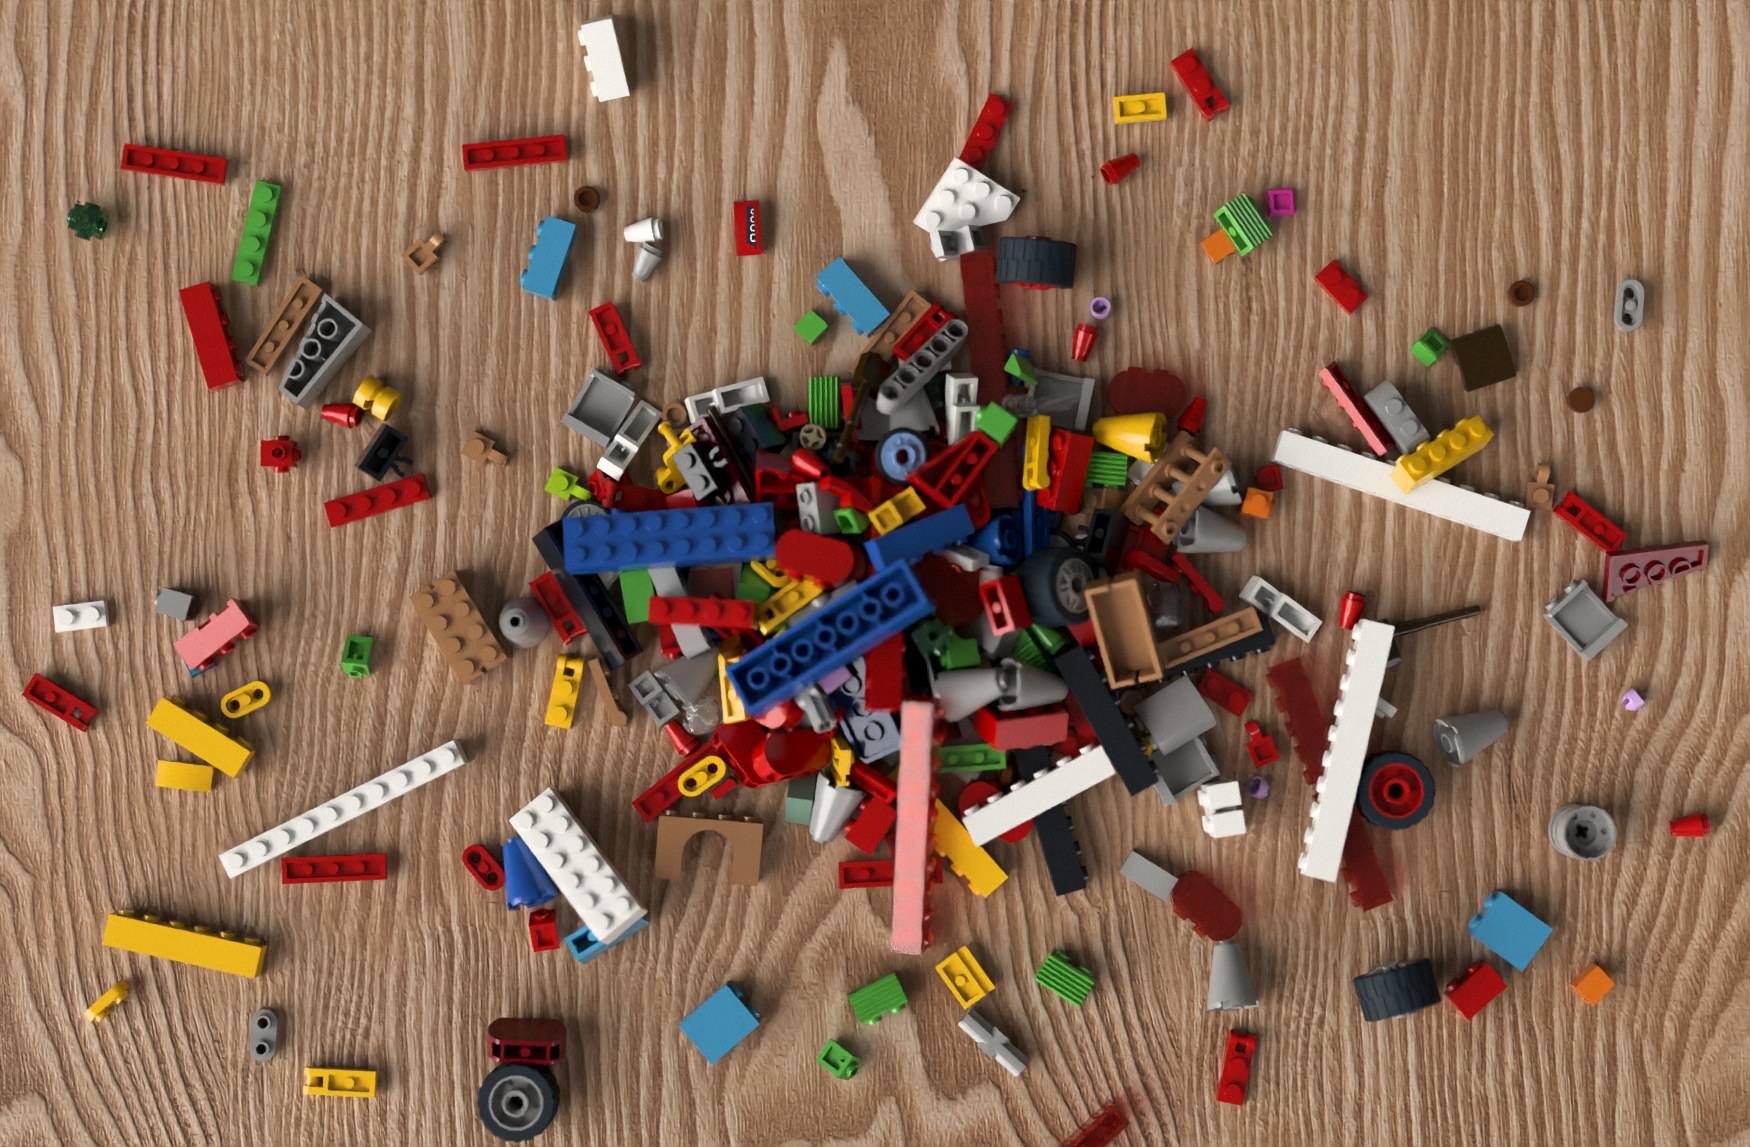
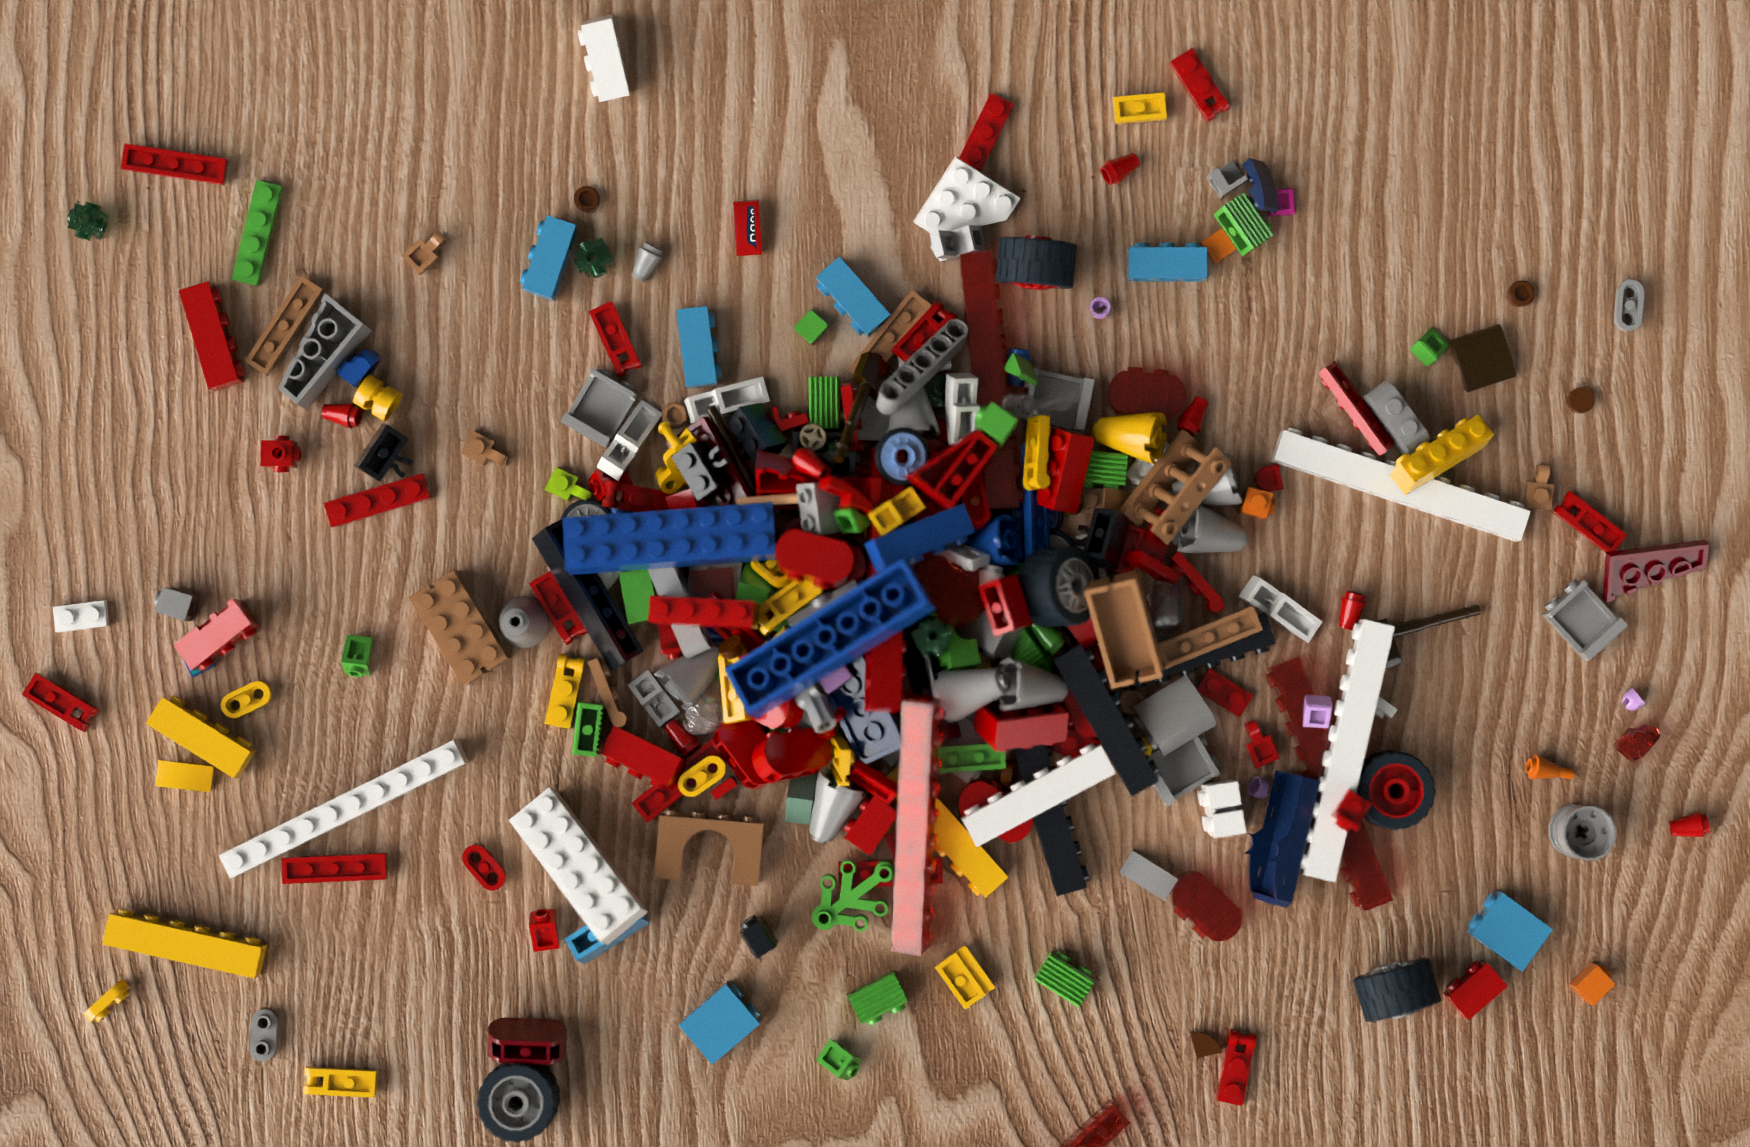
red plate [462,135,568,172] -> none
blue cone [503,836,558,911] -> none
white cone [624,217,664,243] -> none
light grey piece [957,1007,1030,1077] -> none
red cone [1071,323,1099,363] -> none
light grey cone [1207,939,1259,1011] -> none
red plate [1314,259,1369,315] -> none
light grey cone [1433,709,1509,768] -> none
none -> blue rock [336,349,381,389]
none -> bright green brick [572,702,606,757]
none -> clear green brick [573,238,616,279]
none -> red brick [600,726,687,791]
none -> dark azure brick [677,306,722,389]
none -> light nougat piece [736,493,799,505]
none -> black brick [739,914,778,959]
none -> bright green plant [812,858,896,931]
none -> dark azure brick [1127,243,1207,282]
none -> reddish brown tile [1190,1031,1222,1058]
none -> light grey panel [1206,162,1249,199]
none -> dark blue slope [1243,158,1279,213]
none -> dark blue piece [1244,770,1320,908]
none -> lavender slope [1303,695,1333,728]
none -> red bracket [1331,789,1372,832]
none -> orange cone [1525,754,1575,780]
none -> clear red rock [1613,724,1660,763]

